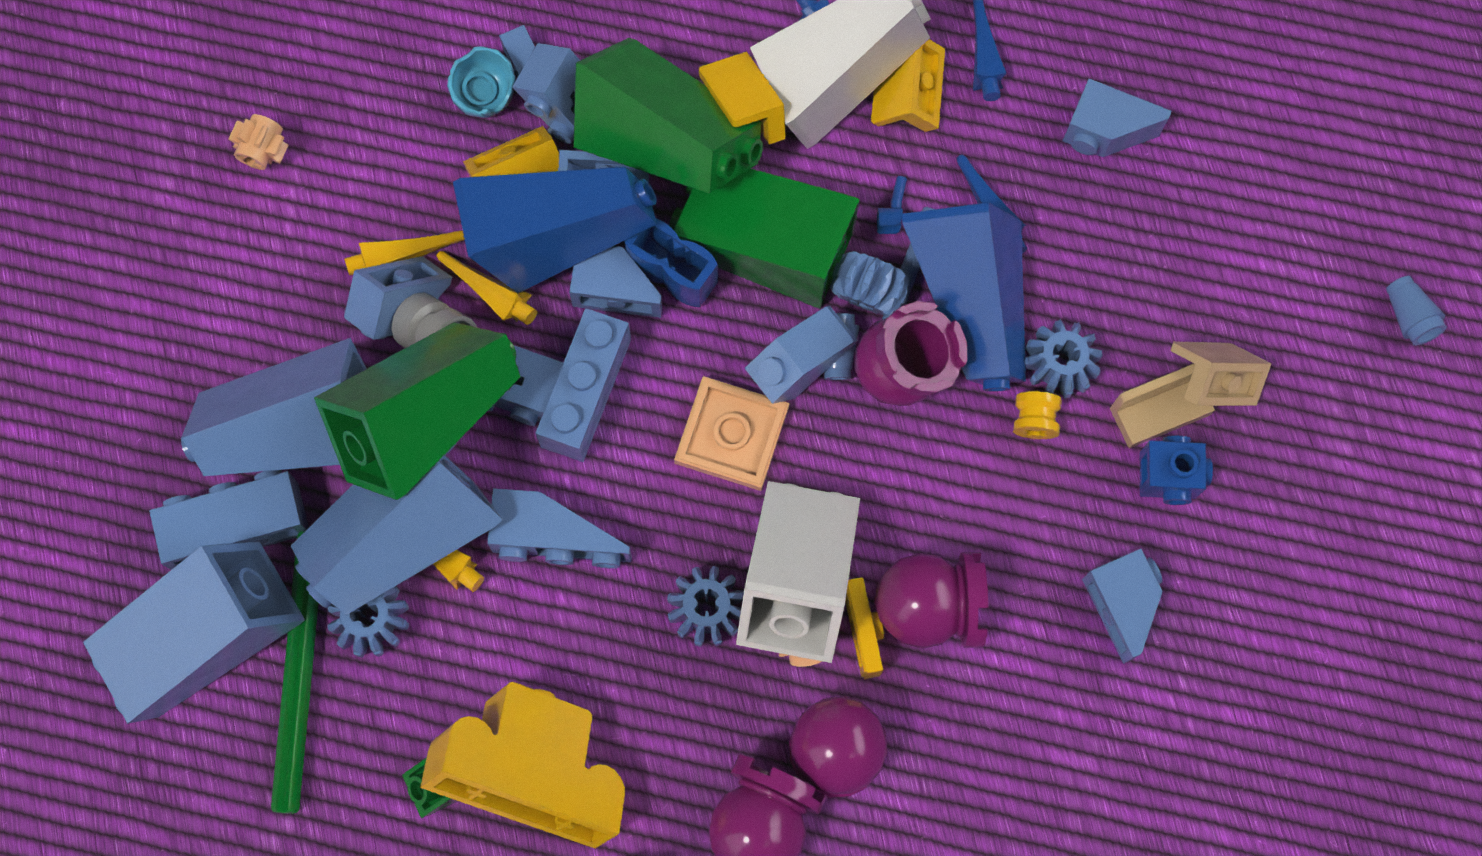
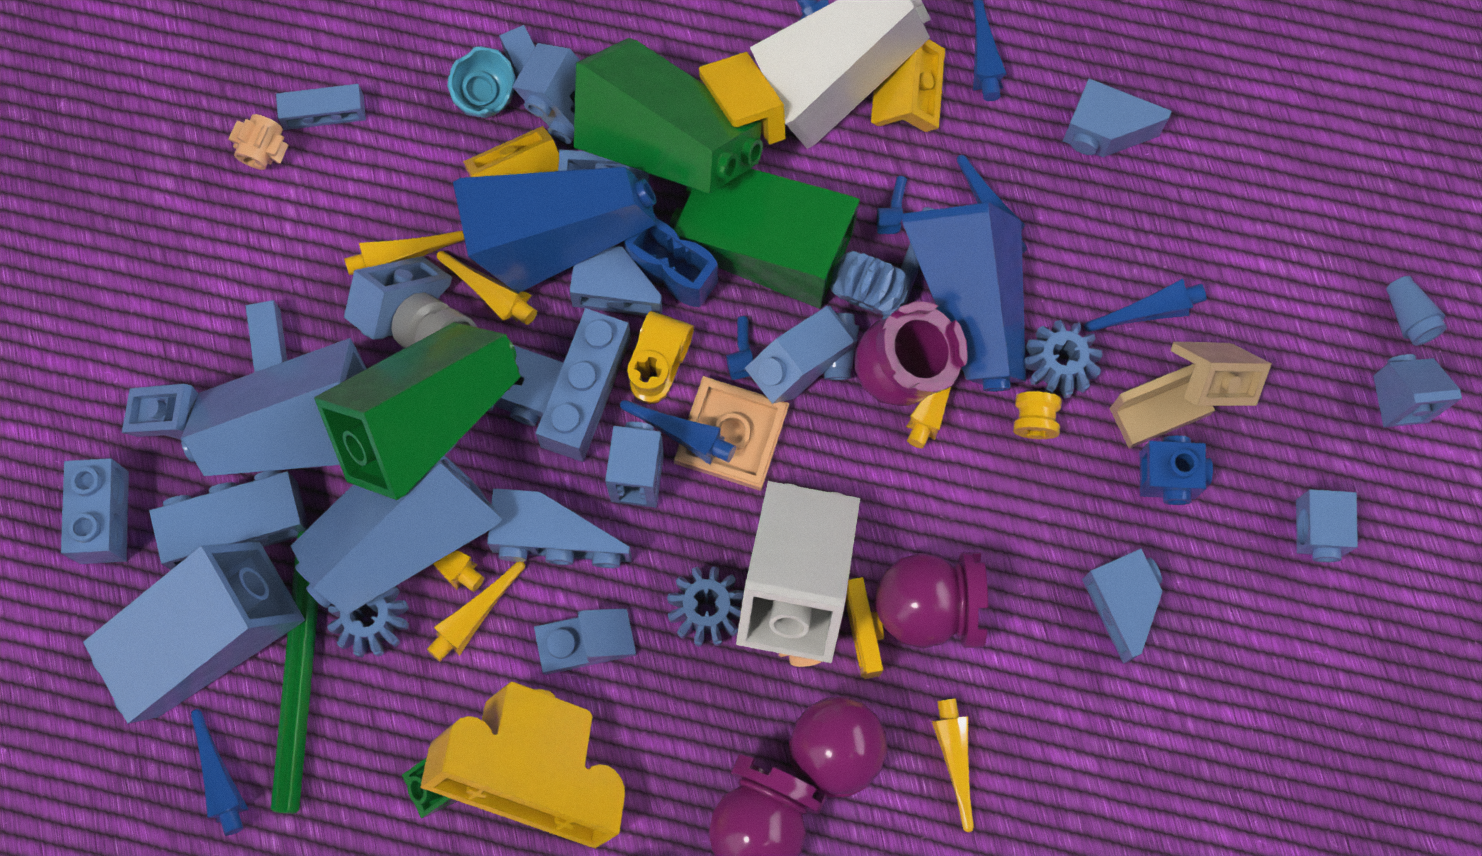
none -> medium blue brick [61,458,129,564]
none -> medium blue slope [122,384,199,440]
none -> blue piece [191,709,249,836]
none -> medium blue piece [245,300,287,373]
none -> medium blue piece [276,84,366,130]
none -> yellow piece [427,562,526,662]
none -> medium blue slope [534,608,636,675]
none -> medium blue brick [605,422,664,508]
none -> blue piece [620,400,736,465]
none -> yellow piece [627,311,694,404]
none -> blue hand [726,316,753,380]
none -> yellow piece [906,387,951,448]
none -> yellow piece [931,698,974,832]
none -> blue piece [1084,279,1207,332]
none -> medium blue brick [1296,489,1358,562]
none -> medium blue slope [1373,354,1462,428]

